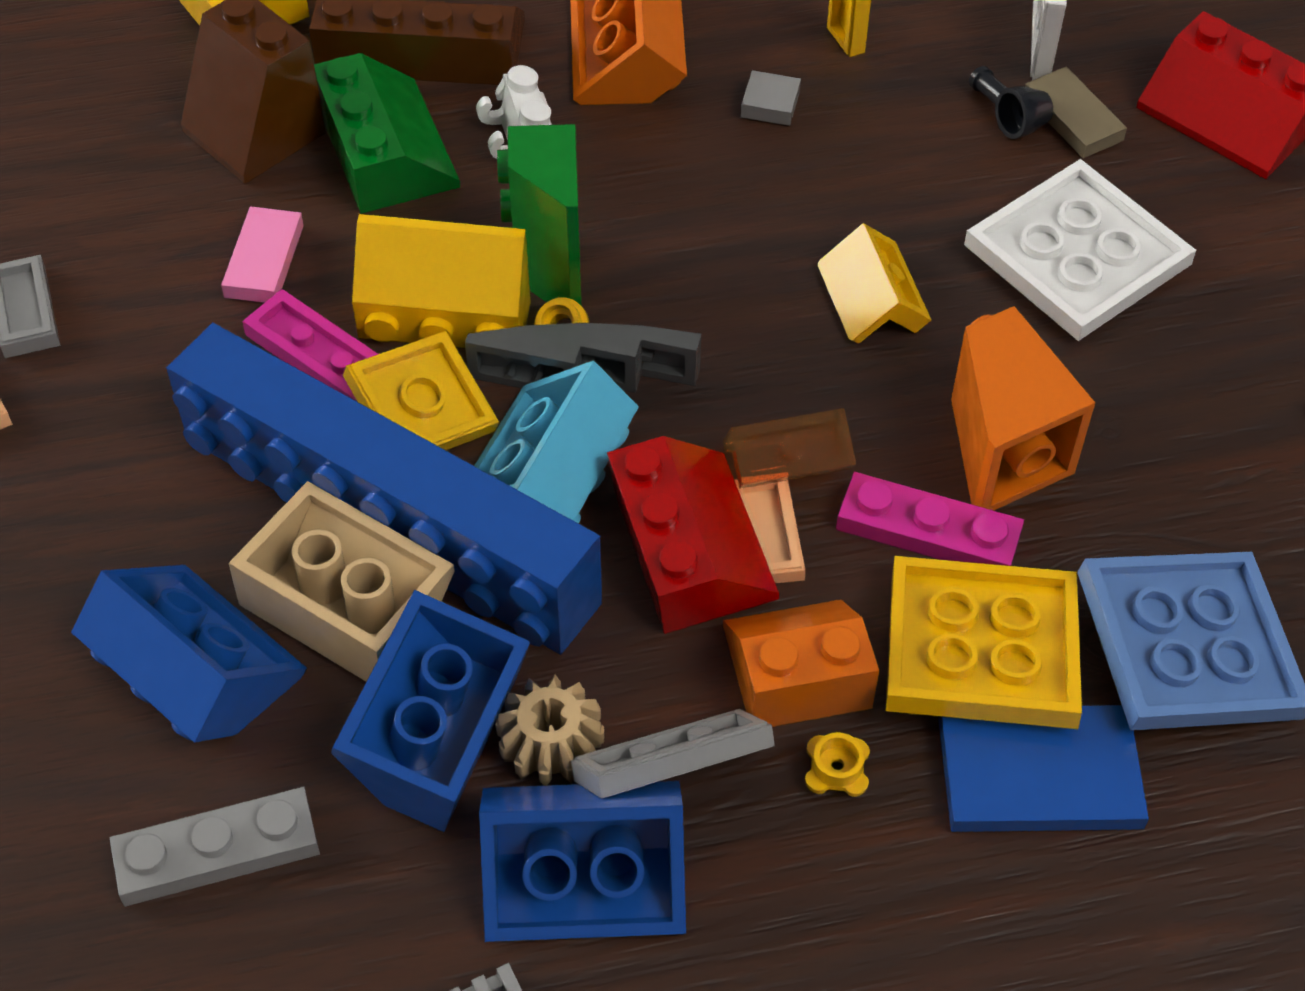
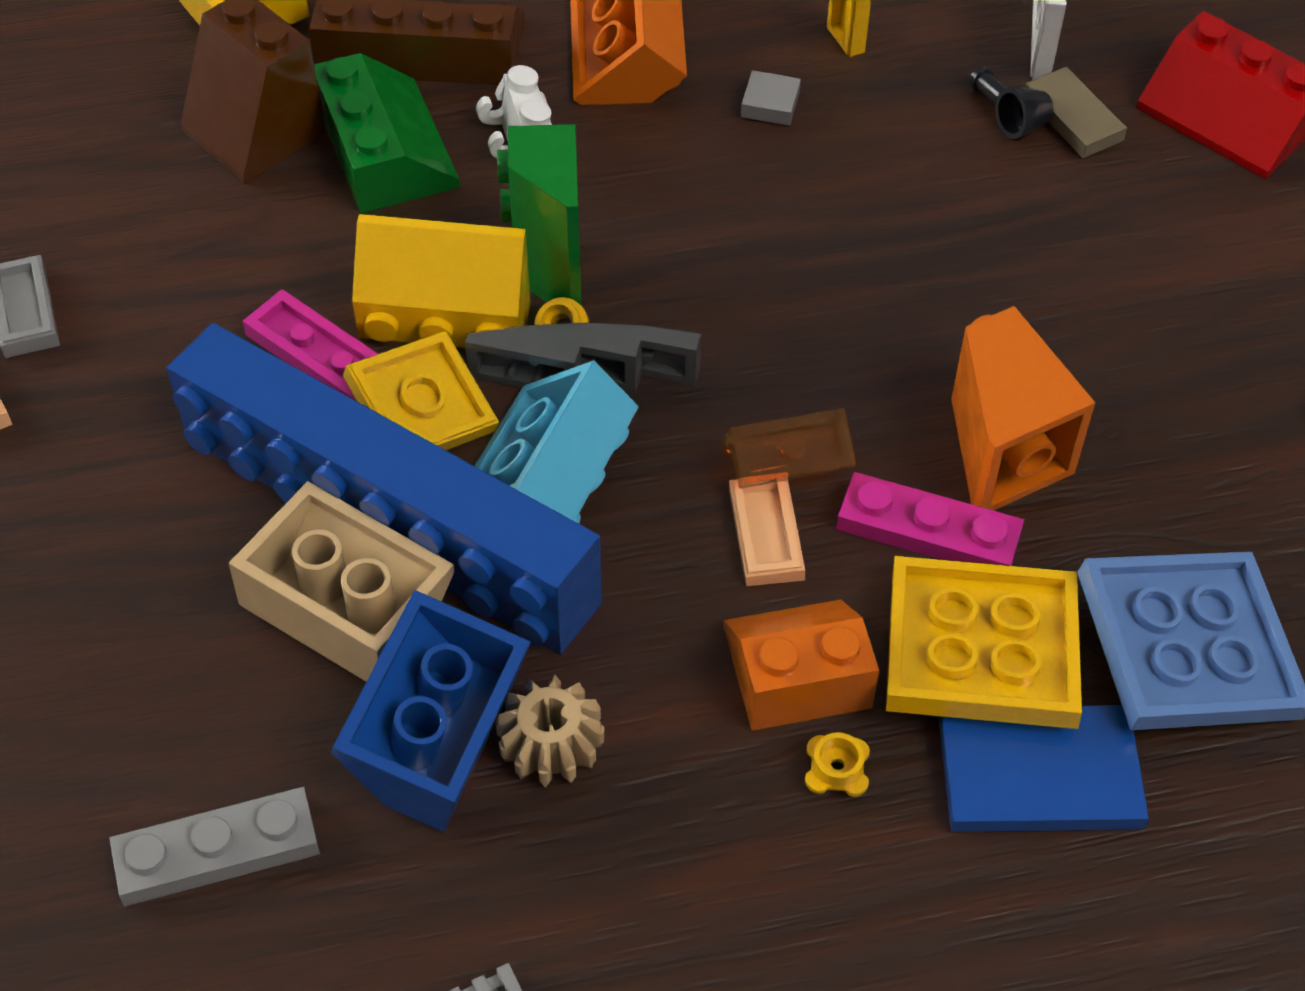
blue slope [71,565,307,743] -> none
bright pink tile [221,207,304,303] -> none
blue slope [479,781,686,942] -> none
light grey tile [571,709,775,799] -> none
red slope [607,436,779,634] -> none
yellow panel [818,223,932,343] -> none
white plate [964,159,1196,341] -> none

